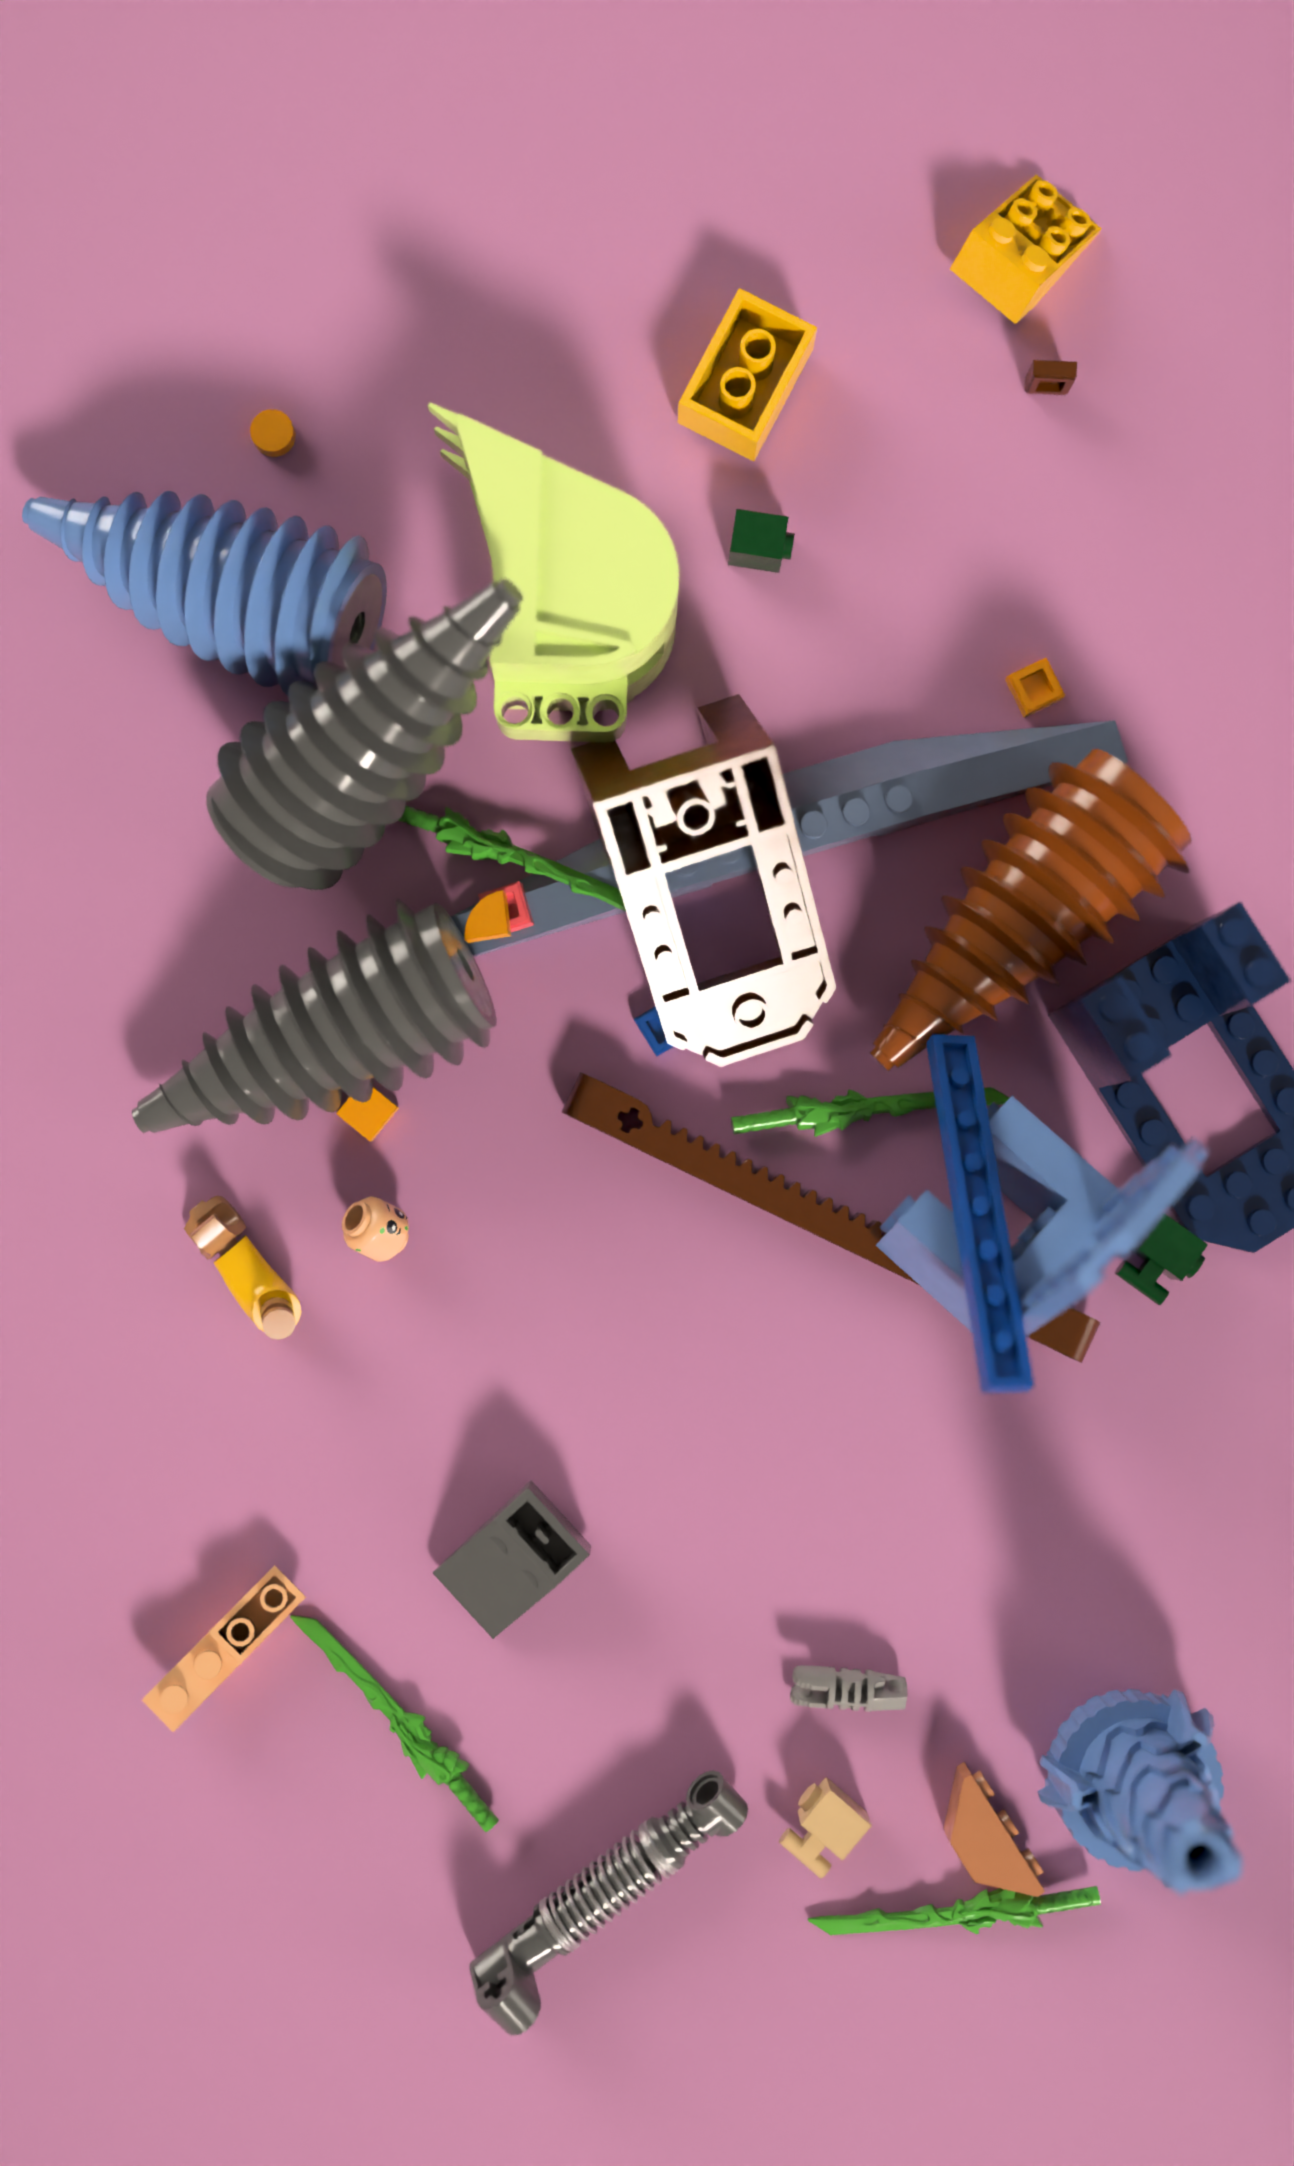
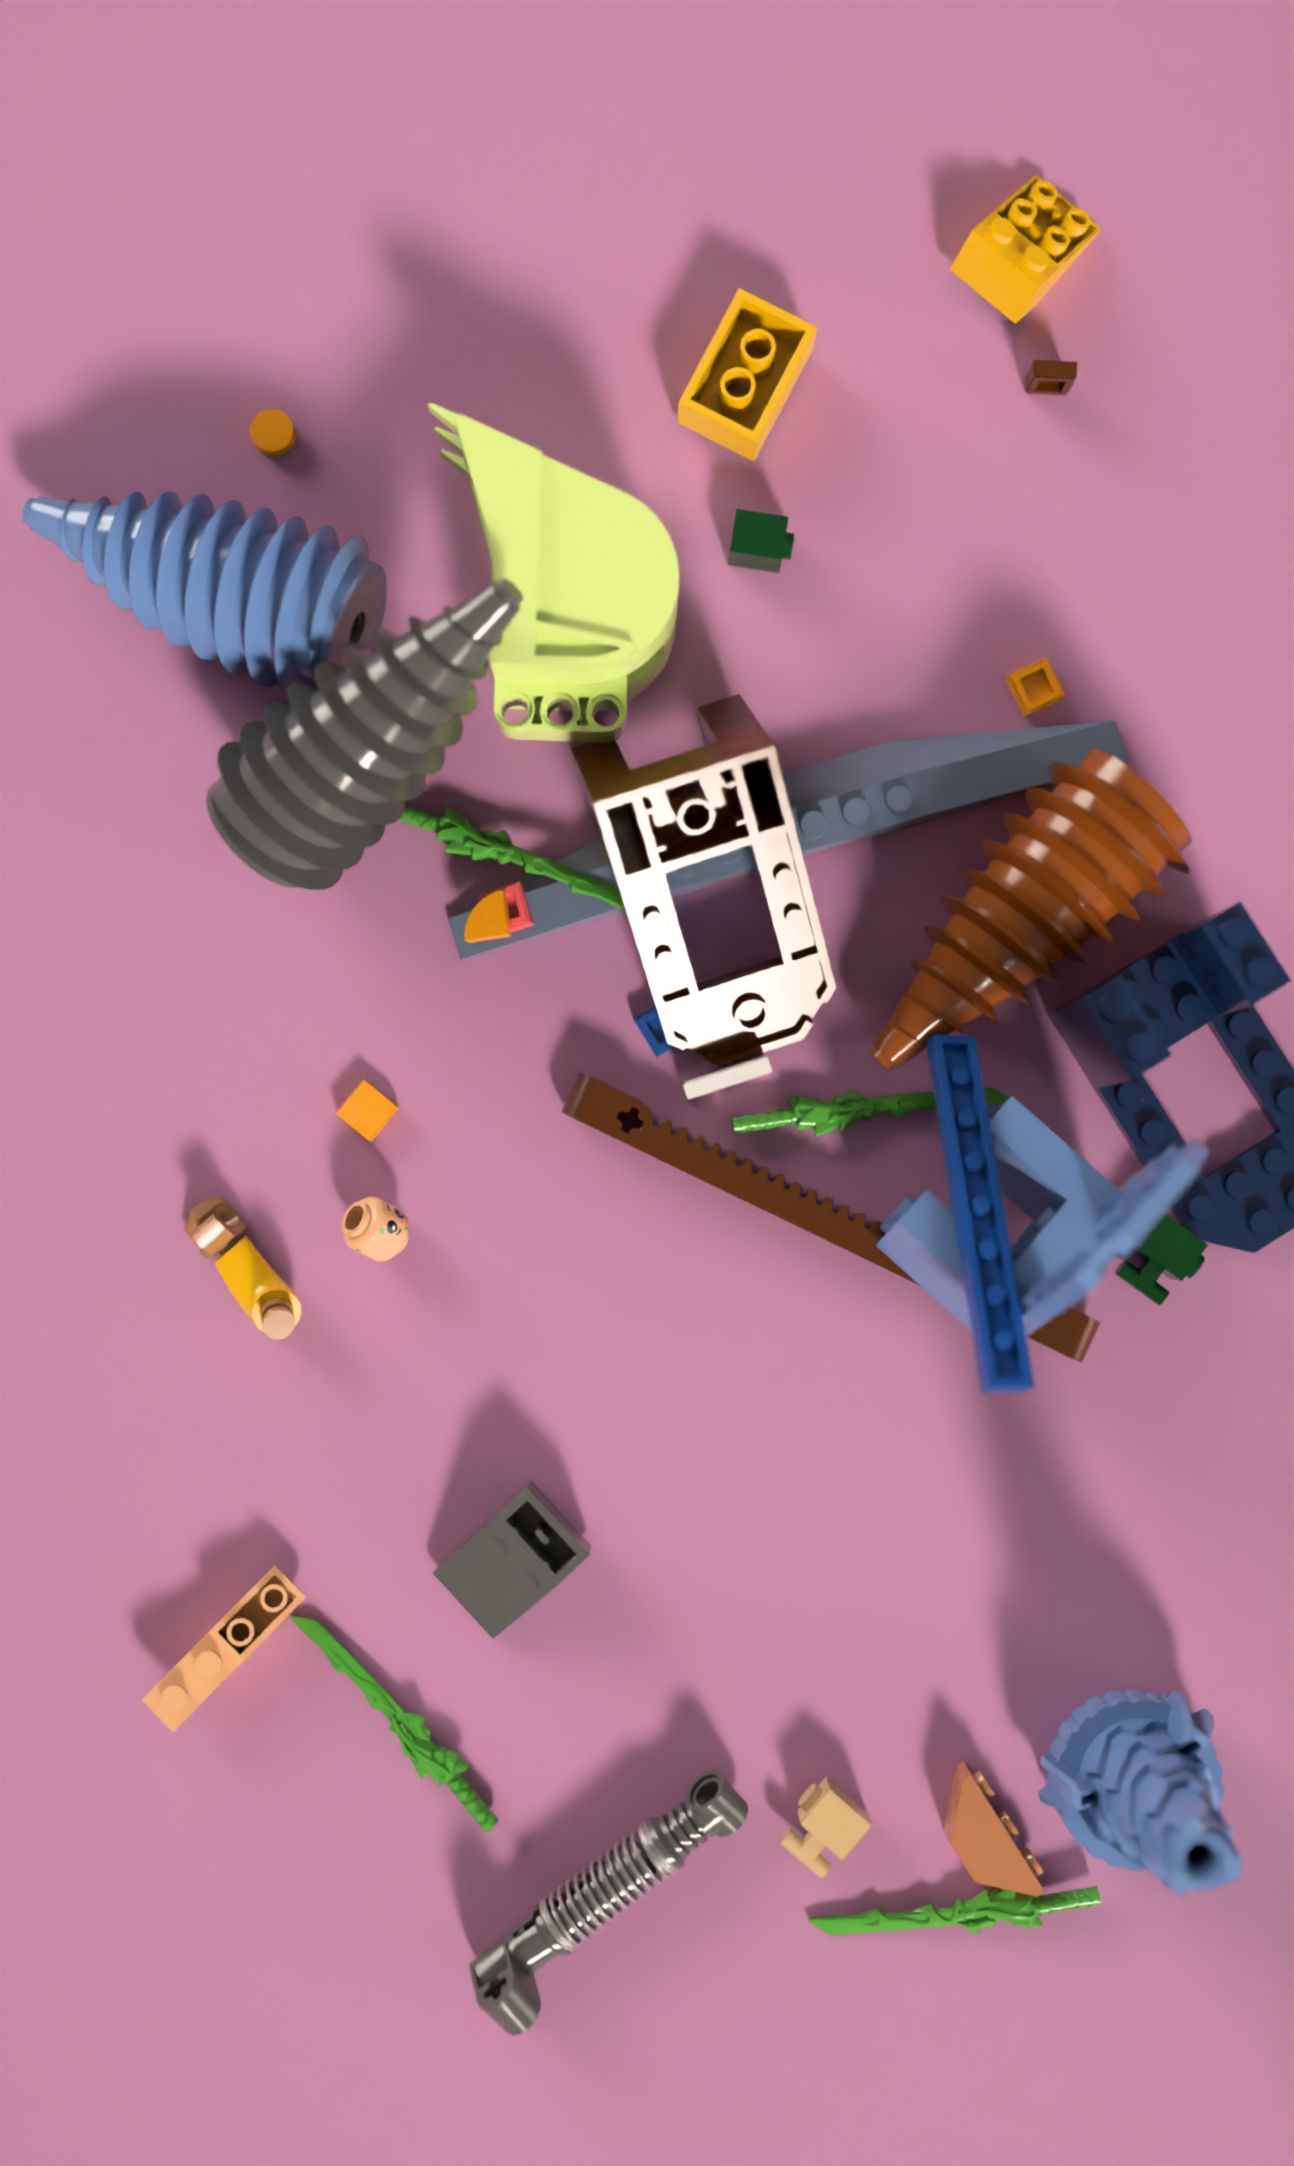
dark grey cone [132,899,497,1133] -> none
light grey hinge [789,1665,908,1712] -> none
none -> white tile [682,1055,772,1101]

